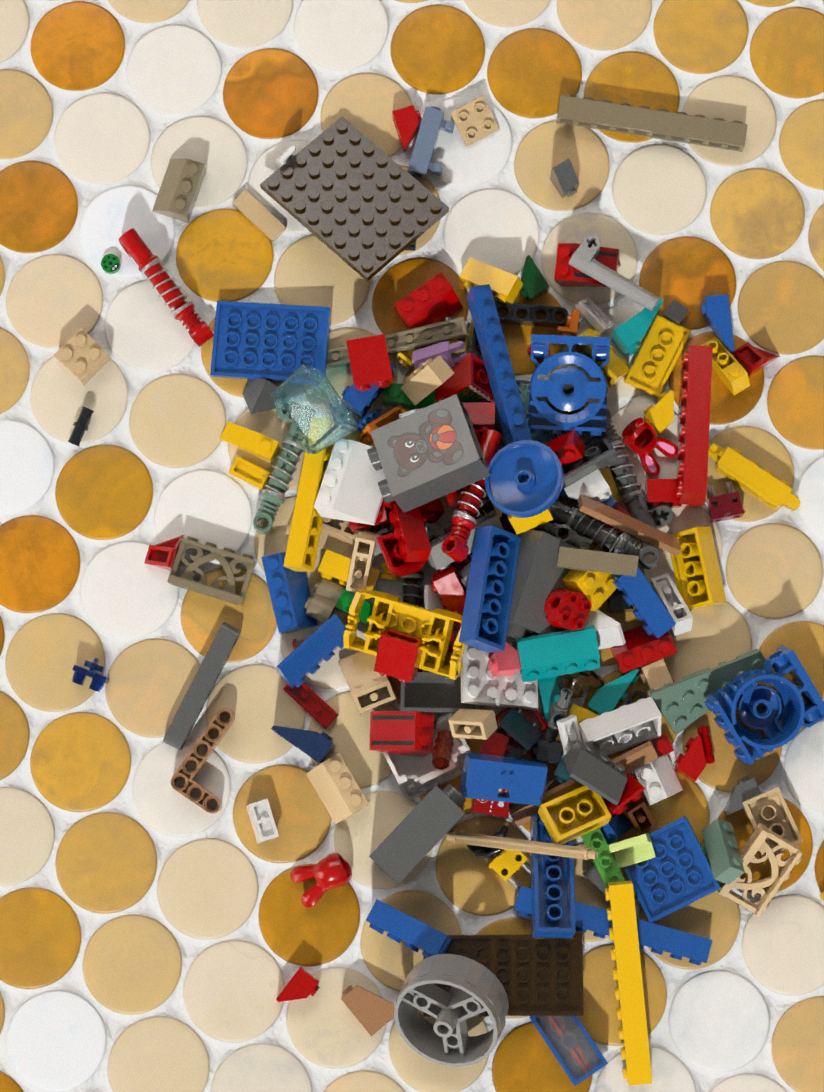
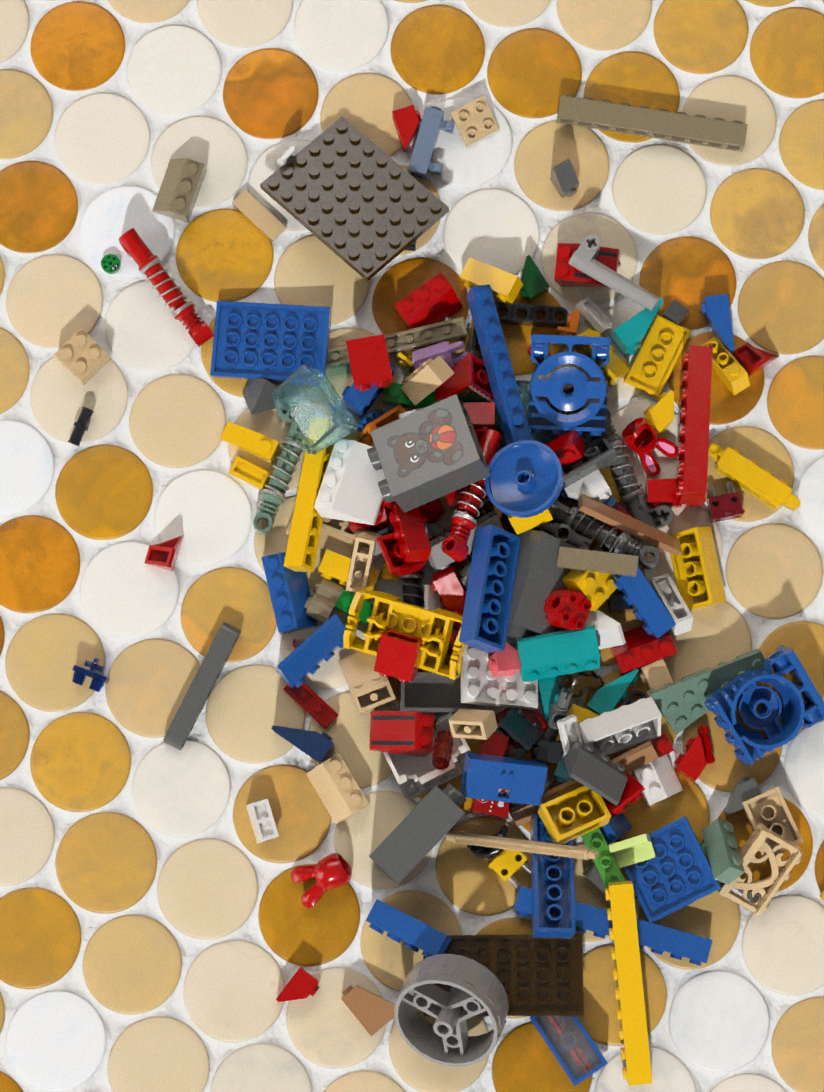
dark tan fence [167,536,257,607] -> none
medium nougat beam [171,708,235,814] -> none
reddish brown slope [623,800,657,835] -> none

